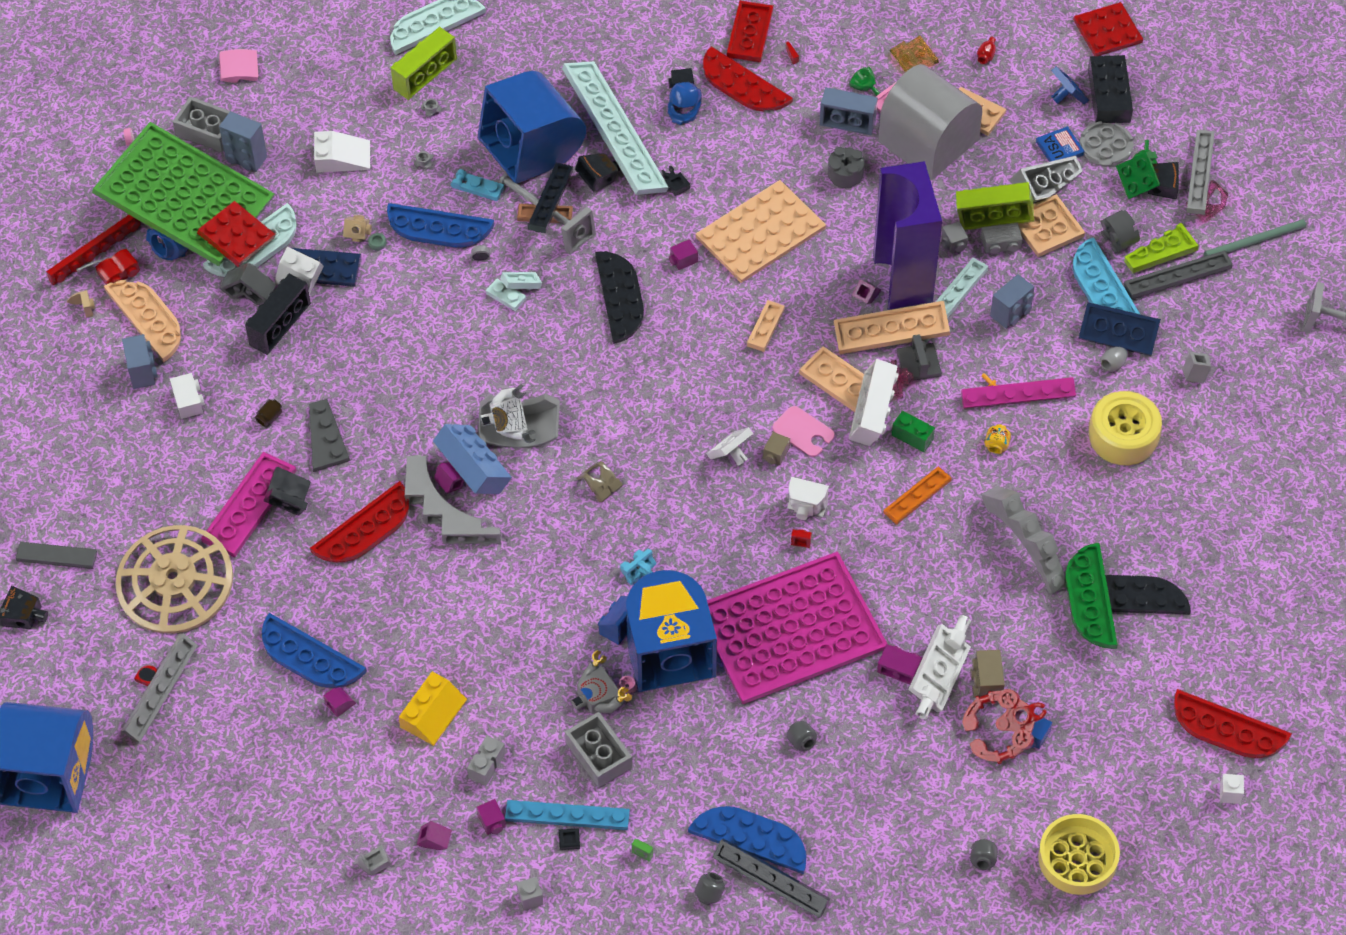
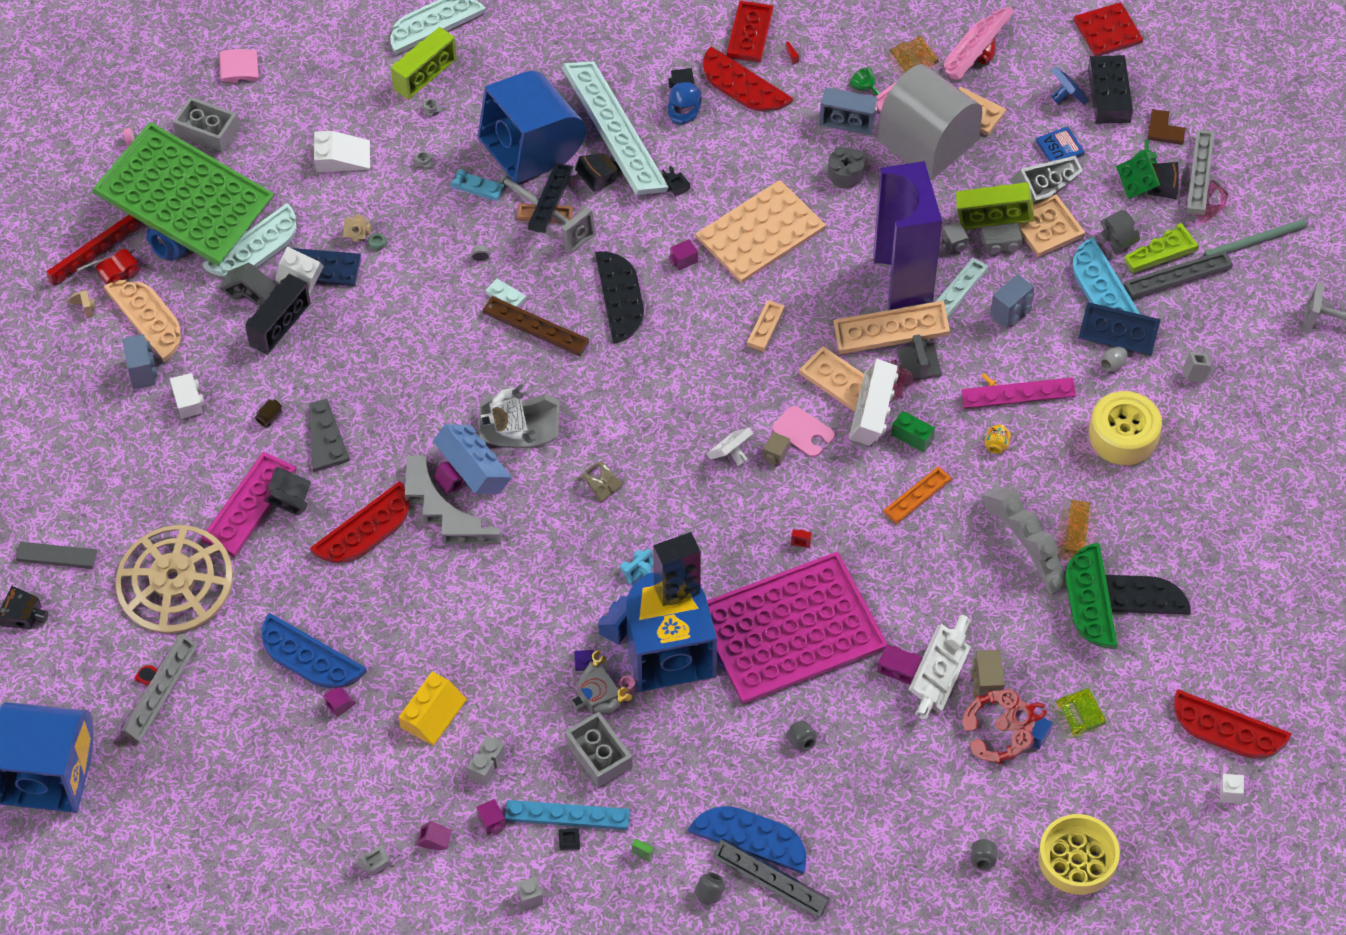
red plate [197,201,275,267] -> none
sand blue brick [219,111,267,172] -> none
blue plate [387,203,495,248] -> none
light aqua plate [500,272,542,290] -> none
white brick [787,477,829,520] -> none
magenta brick [852,279,882,304] -> none
light grey tile [1079,122,1133,166] -> none
none -> reddish brown plate [483,296,589,356]
none -> dark purple plate [574,650,594,671]
none -> black brick [653,532,701,606]
none -> bright pink plate [944,6,1014,80]
none -> clear neon green plate [1056,688,1106,737]
none -> clear yellow plate [1065,500,1090,554]
none -> reddish brown tile [1147,109,1186,145]

